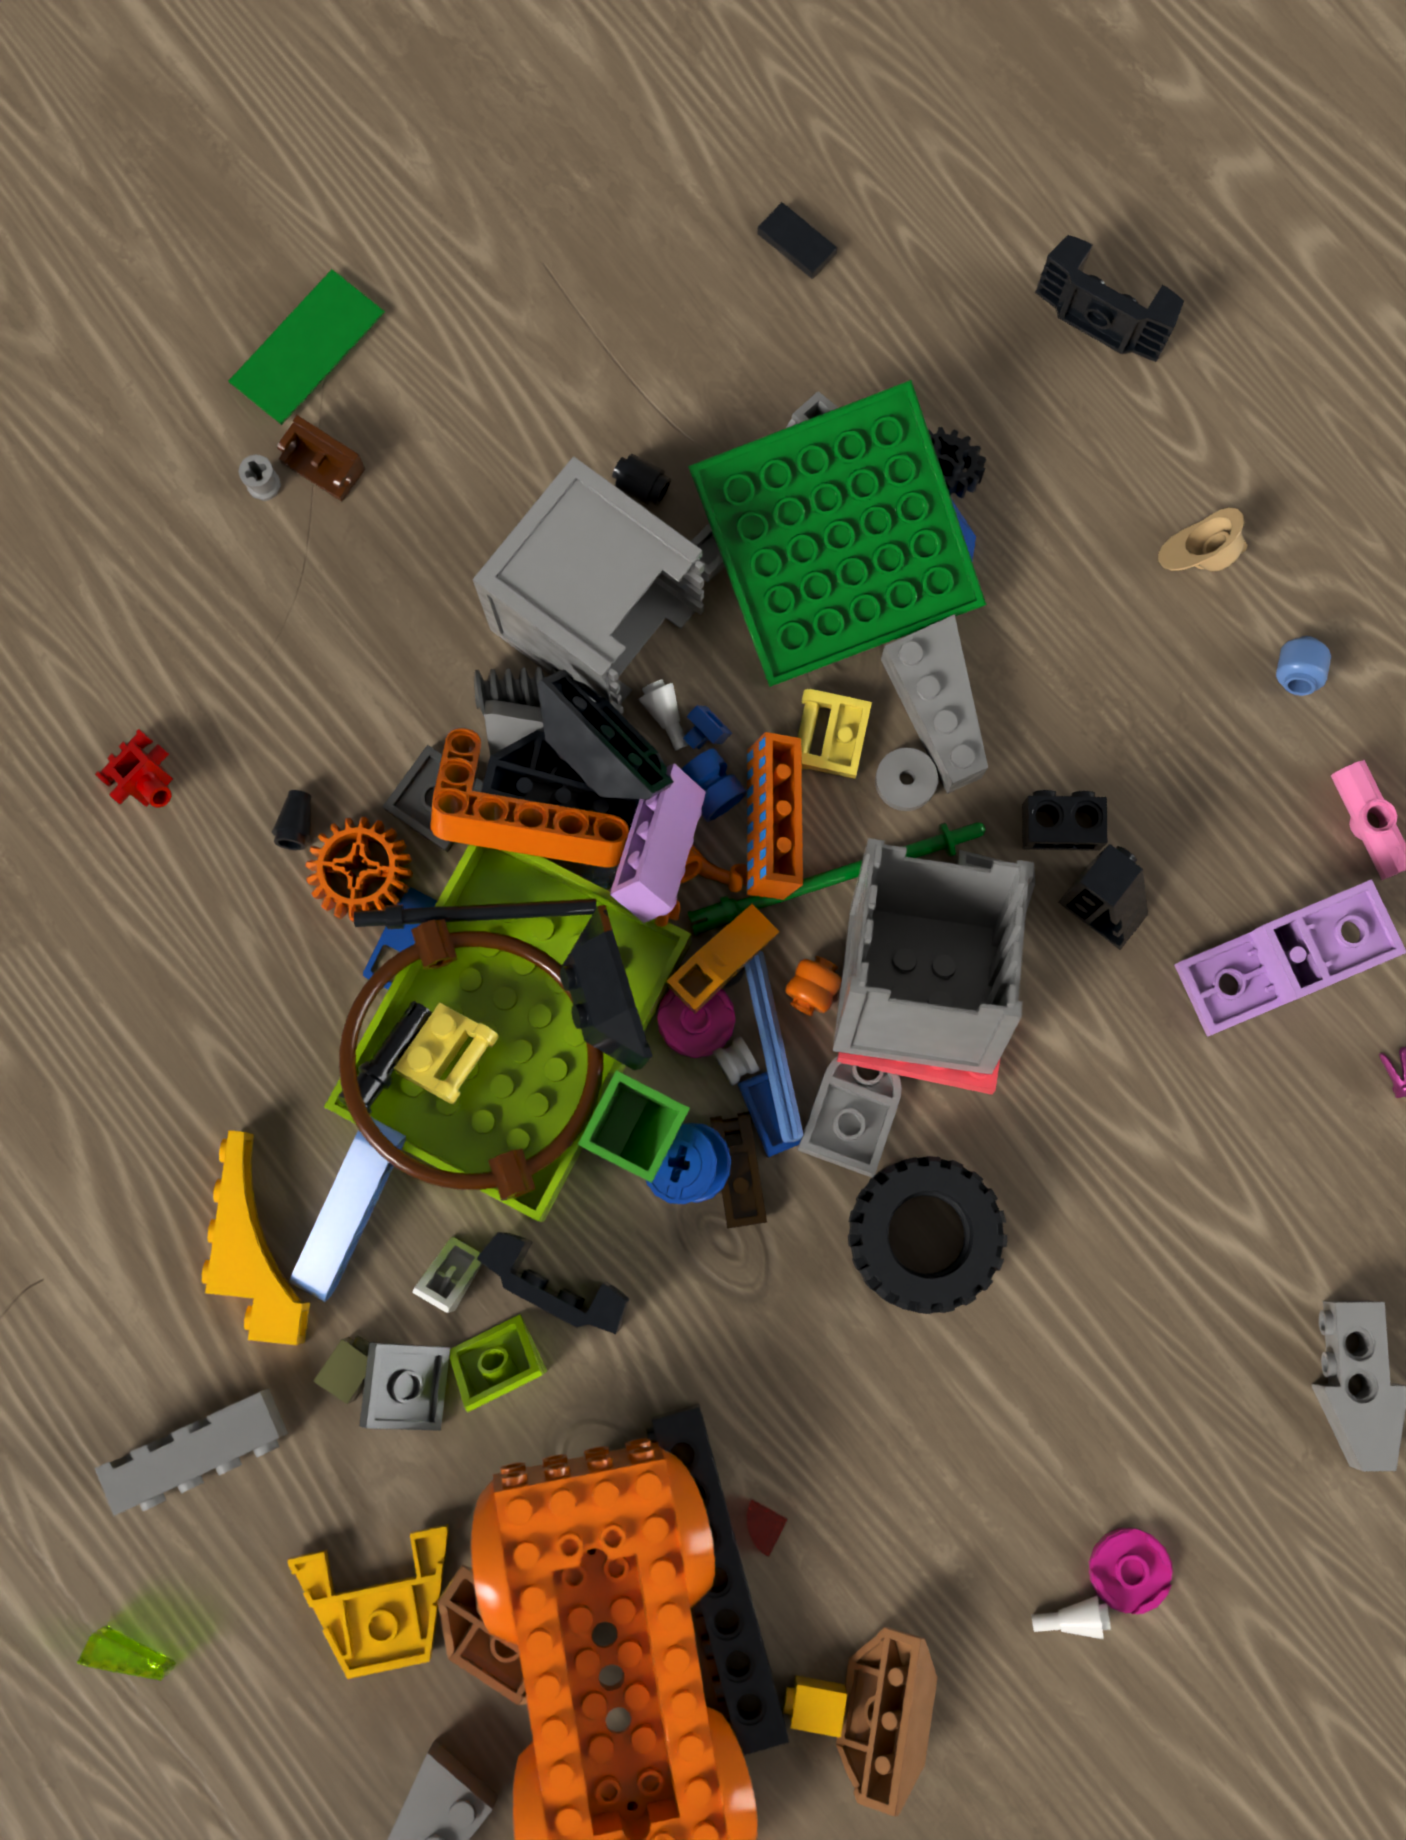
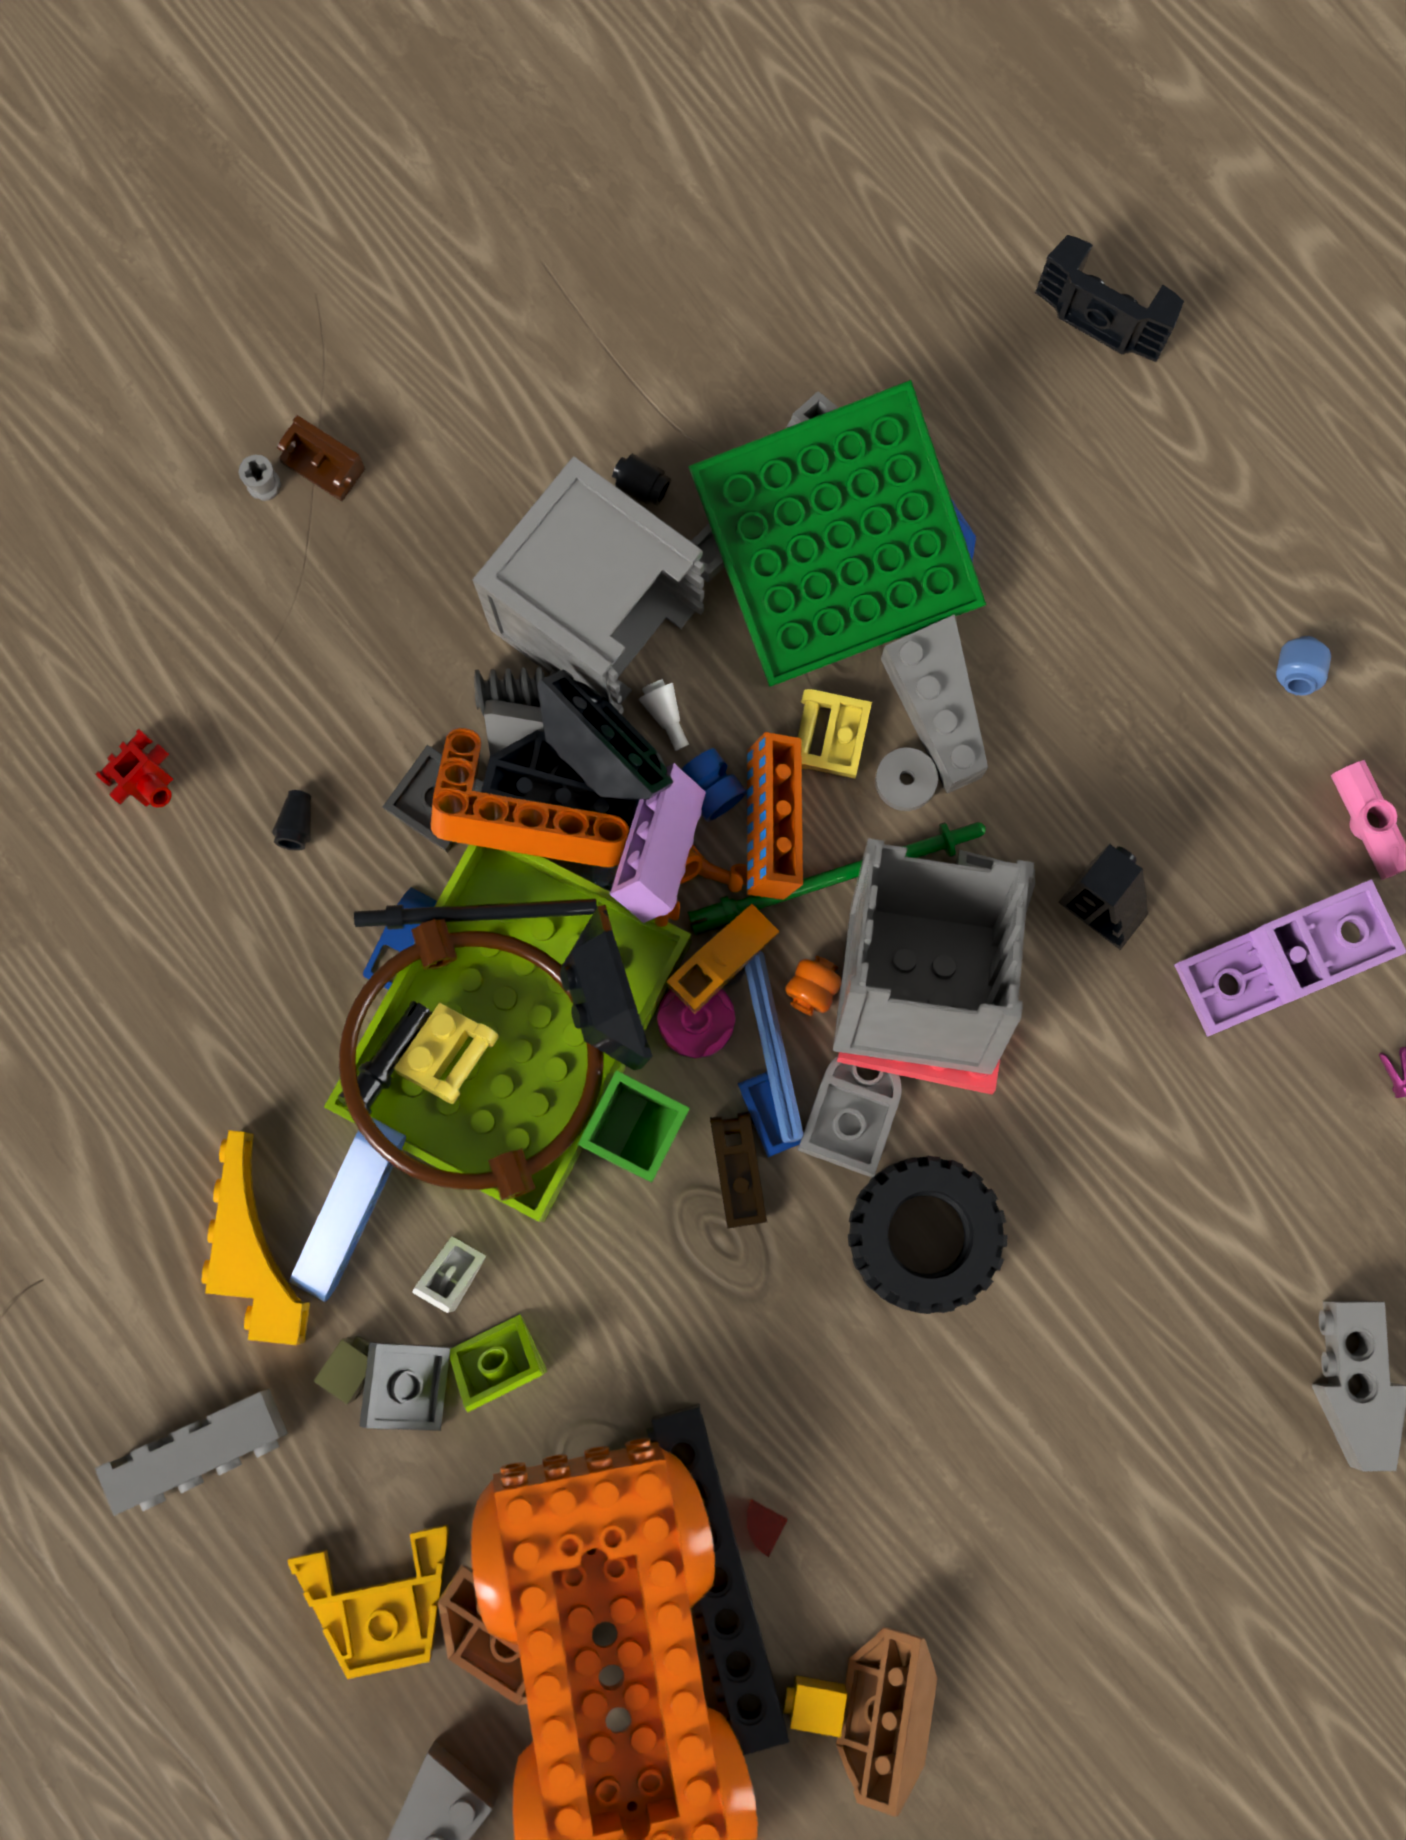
clear neon green slope [77,1625,176,1681] -> none
green piece [228,269,385,425] -> none
orange gear [306,817,413,922] -> none
black plate [477,1232,629,1334] -> none
blue piece [646,1123,731,1205] -> none
blue tile [683,705,732,749] -> none
light grey wheel [713,1036,759,1086] -> none
black tile [757,202,837,279] -> none
black gear [928,427,986,499] -> none
black brick [1022,790,1108,851] -> none
white cone [1032,1596,1111,1639] -> none
dark pink tile [1089,1528,1173,1614] -> none
tan piece [1158,508,1248,572] -> none

